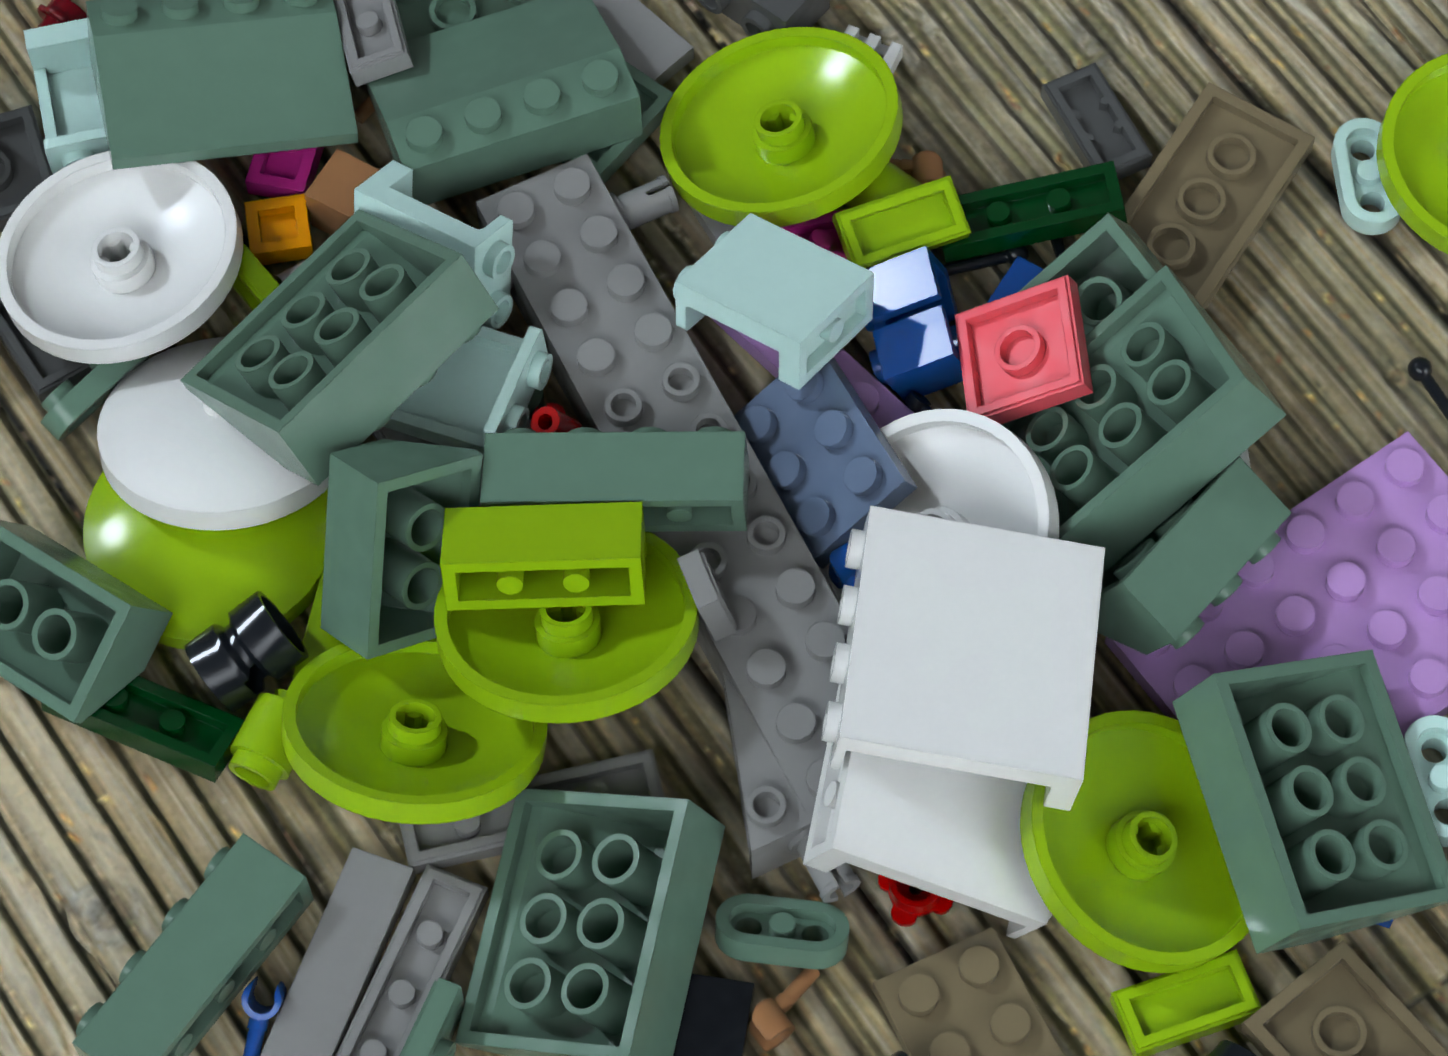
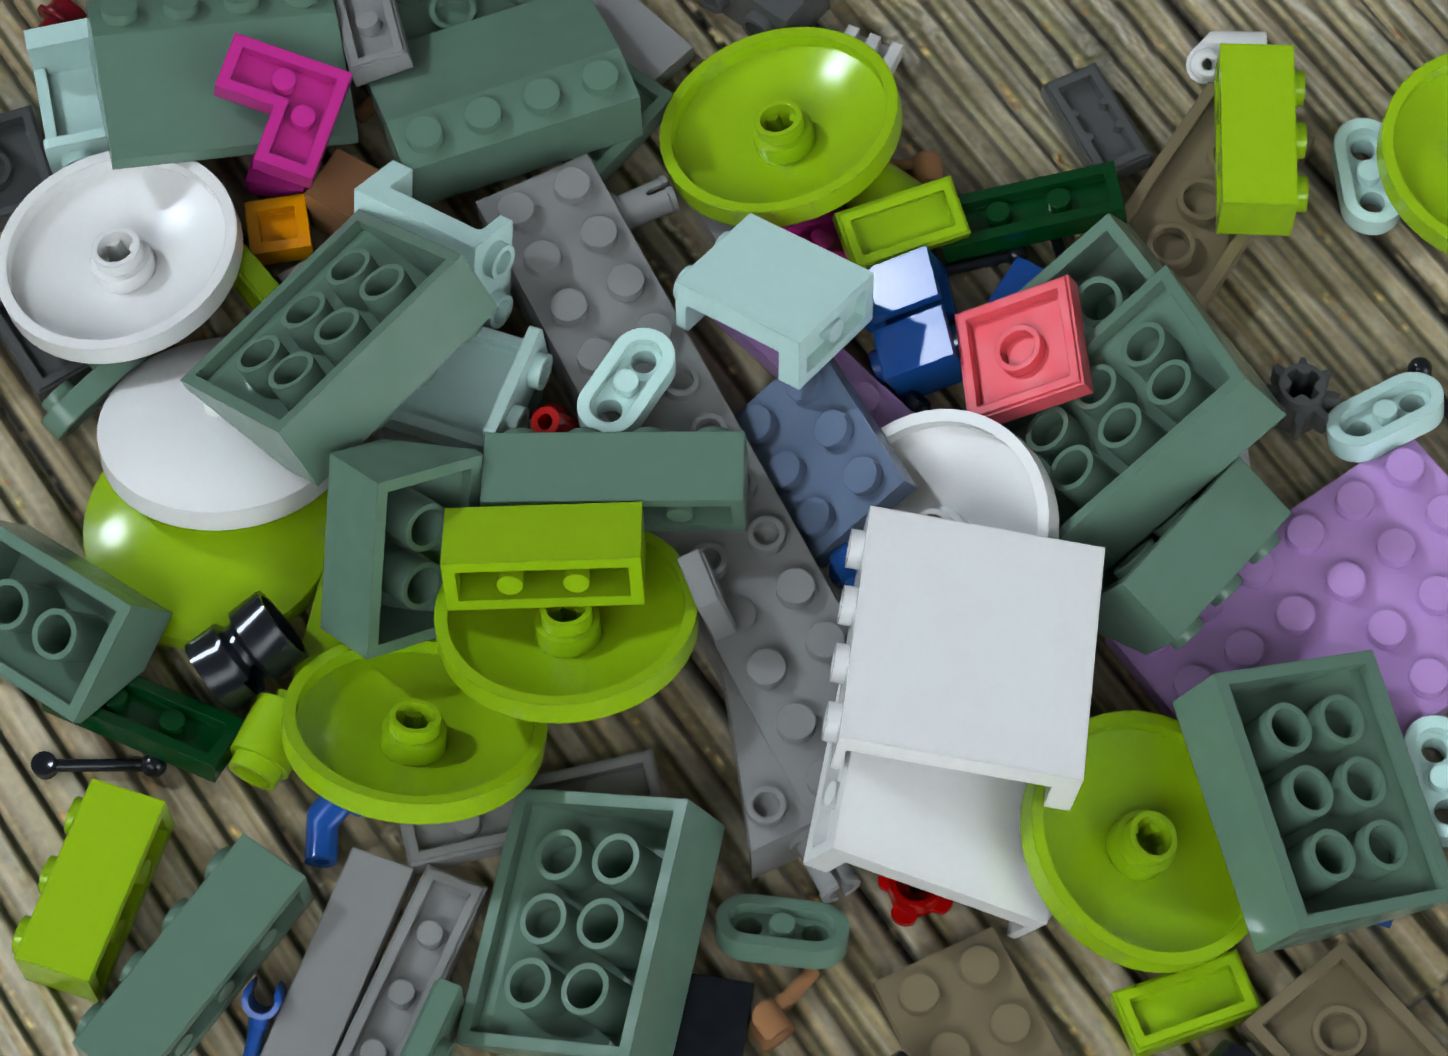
none -> lime brick [12,778,175,1003]
none -> black hinge [31,751,167,780]
none -> dark pink plate [214,33,352,189]
none -> blue arm [305,796,362,868]
none -> light aqua plate [577,328,676,432]
none -> white arm [1186,31,1267,84]
none -> lime brick [1214,43,1309,236]
none -> dark grey gear [1266,357,1341,440]
none -> light aqua plate [1326,372,1444,463]

